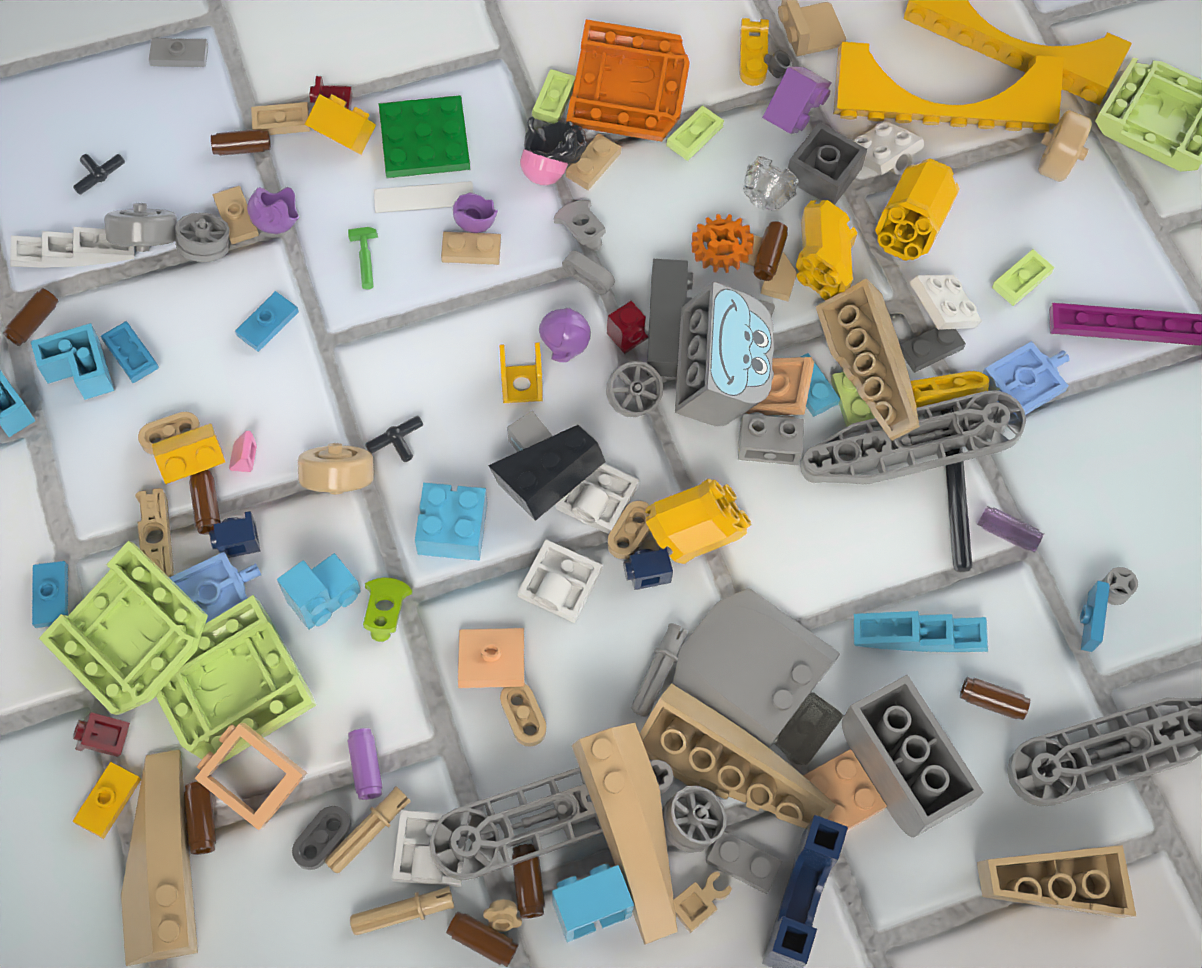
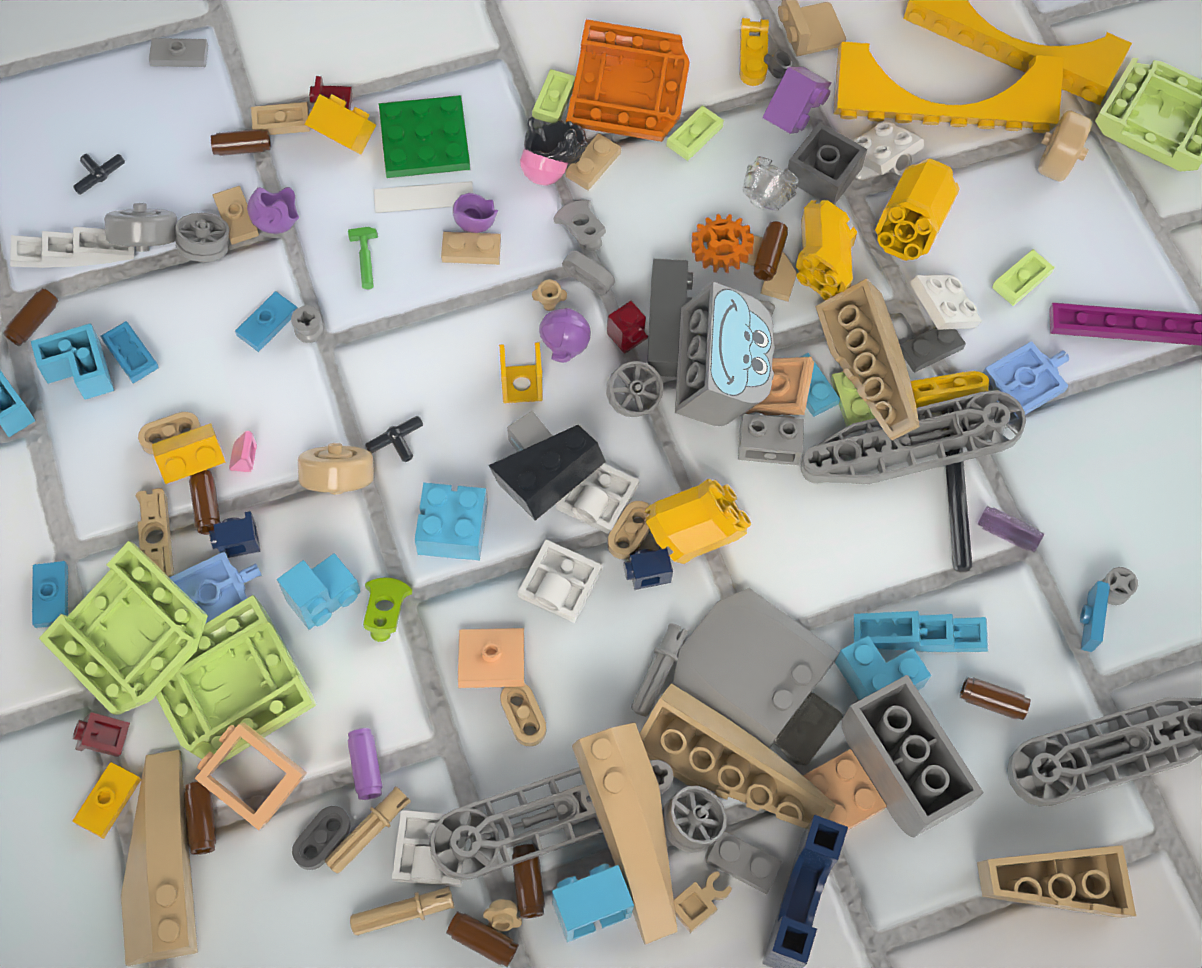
none -> light grey wheel [291,306,324,343]
none -> tan plate [532,279,567,311]
none -> medium azure brick [835,635,932,700]

